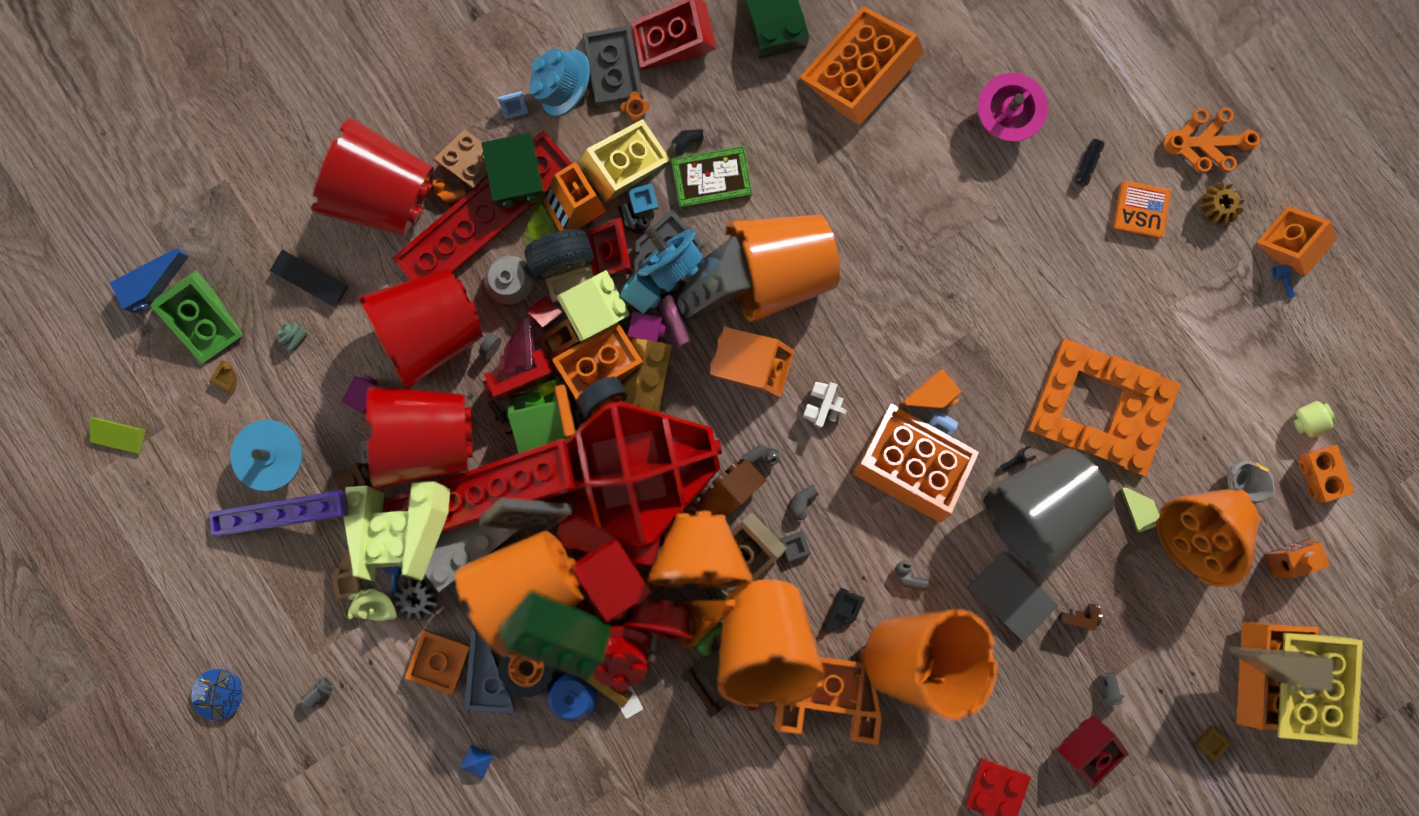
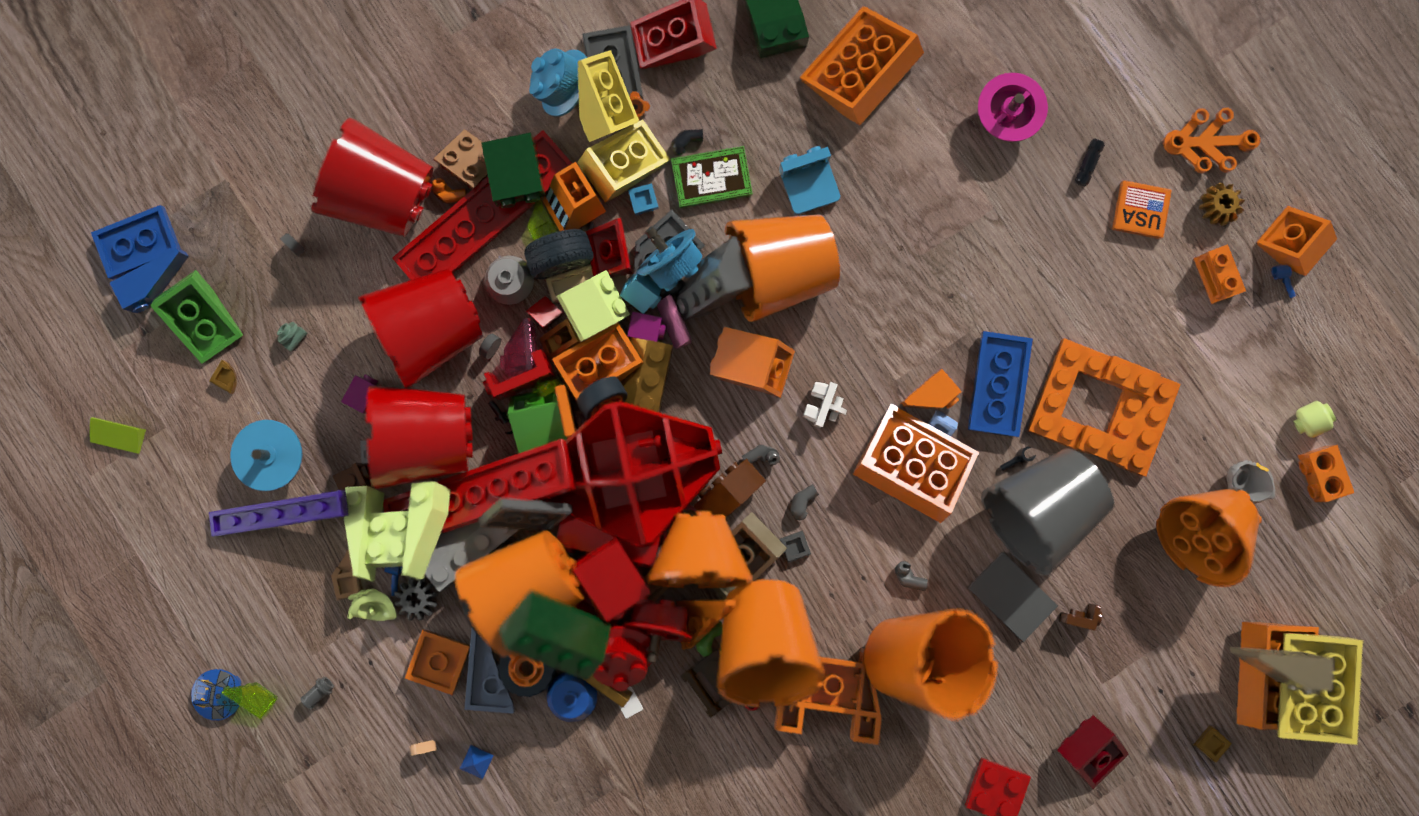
black tile [269,249,348,308] -> none
light blue slope [498,91,529,120] -> none
black arm [618,203,650,233] -> none
black tile [822,587,865,632] -> none
dark grey pin [1099,672,1124,706] -> none
yellowish green tile [1120,487,1159,532] -> none
orange torso [1264,539,1329,578] -> none
none -> blue plate [91,205,181,280]
none -> clear neon green tile [222,682,278,719]
none -> dark grey tile [280,233,304,257]
none -> light nougat tile [410,740,437,756]
none -> light yellow slope [578,50,639,142]
none -> red piece [639,435,663,448]
none -> dark azure bracket [779,146,840,215]
none -> blue plate [968,331,1033,437]
none -> orange window [1193,244,1246,304]

